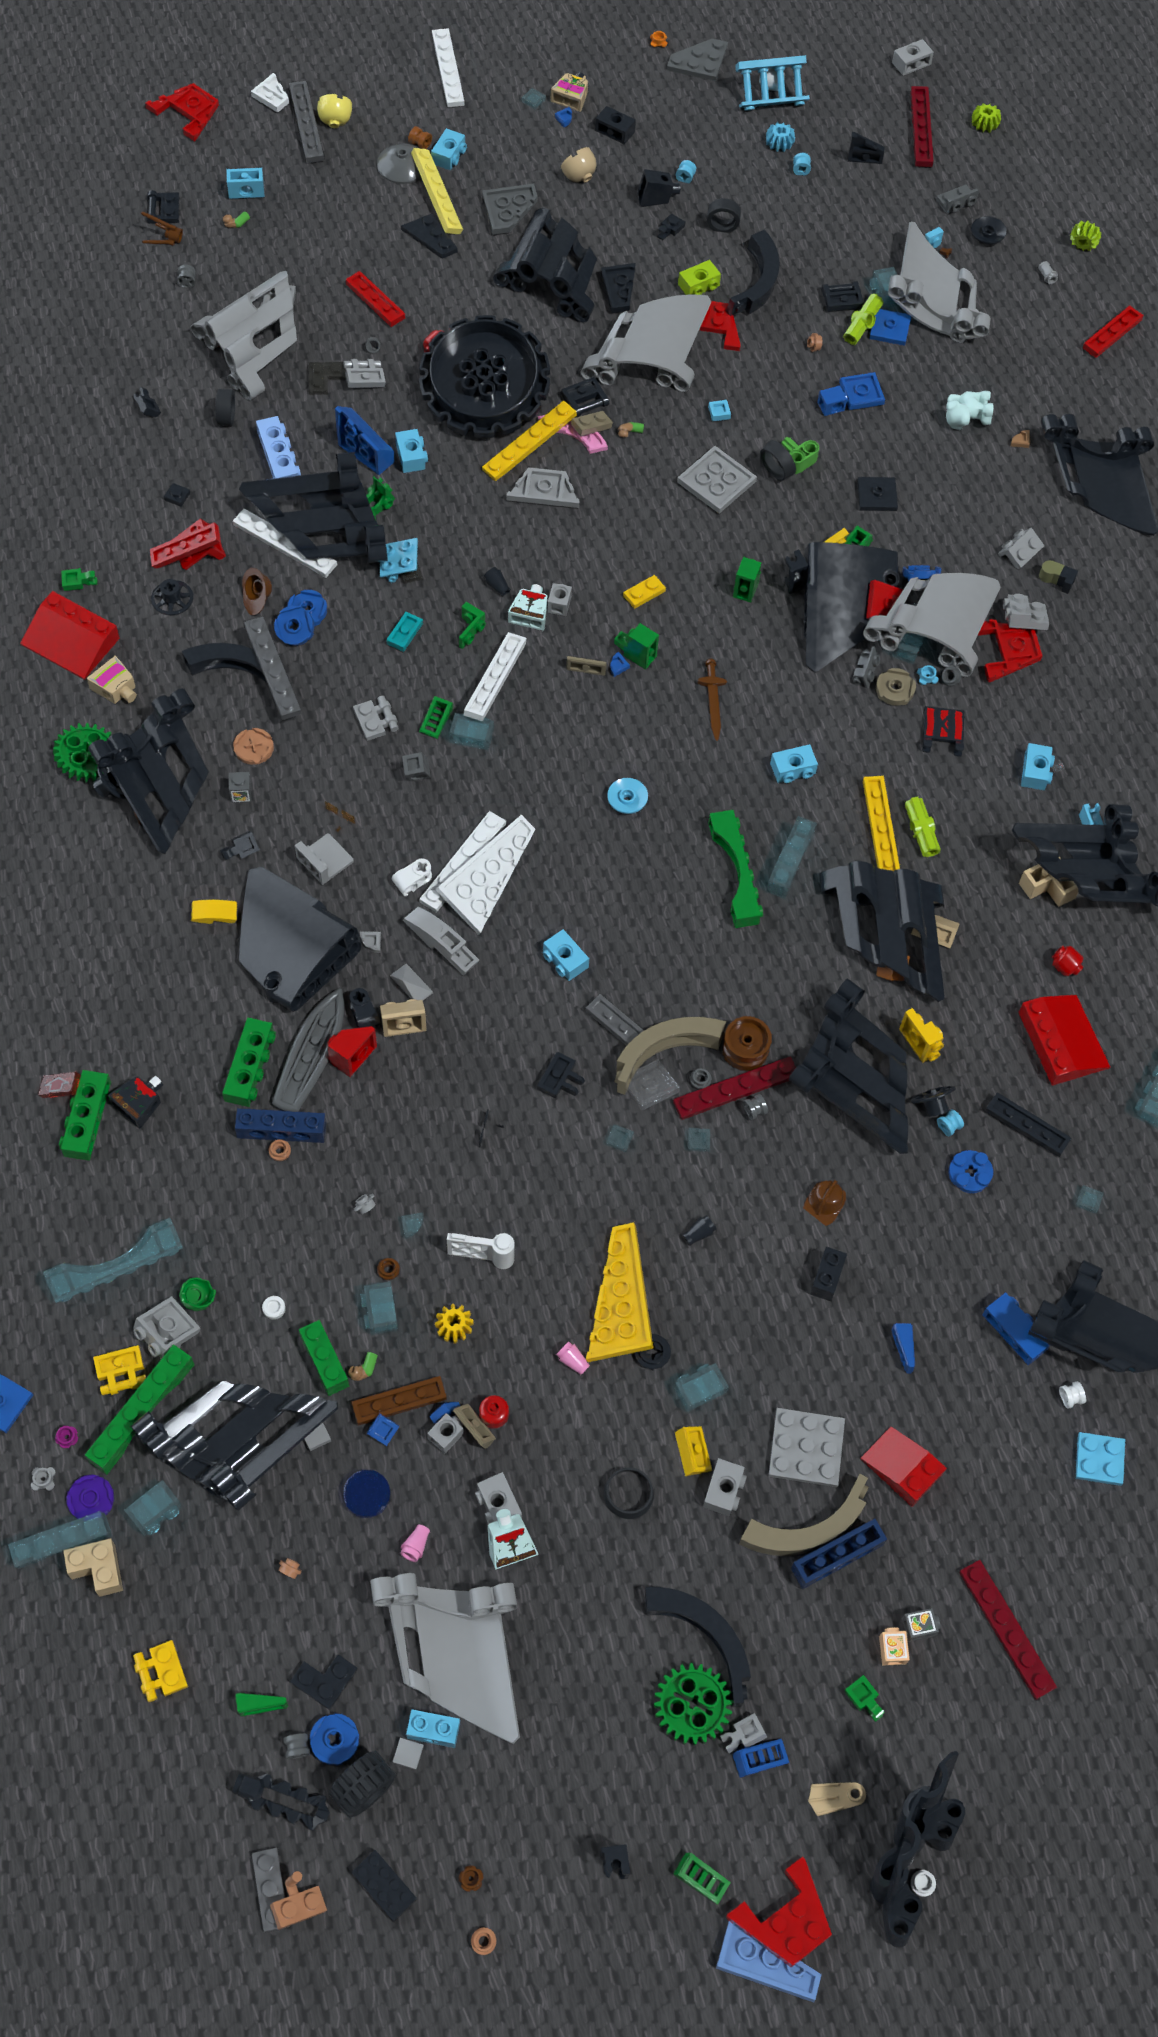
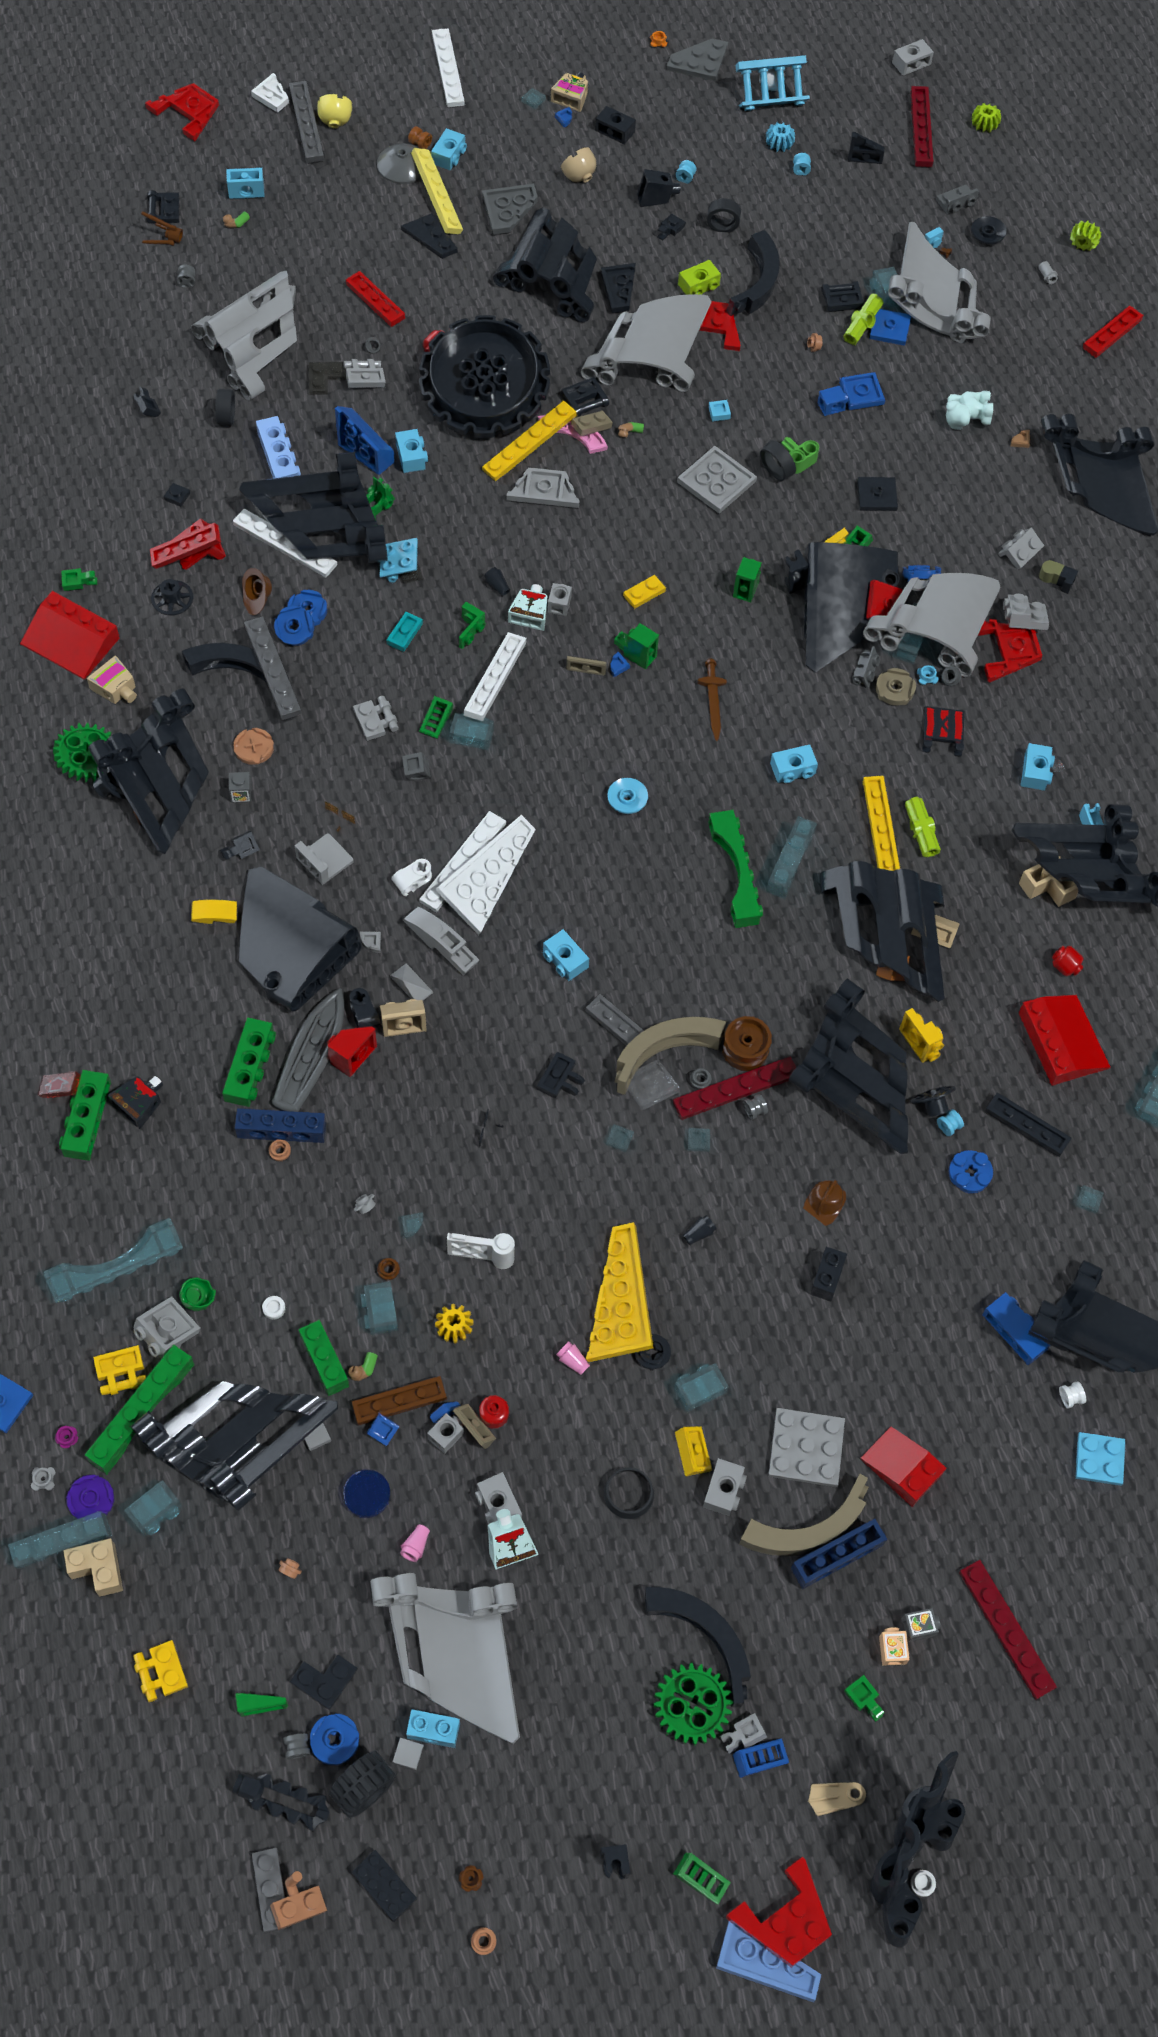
blue slope [892,1323,915,1374] -> none

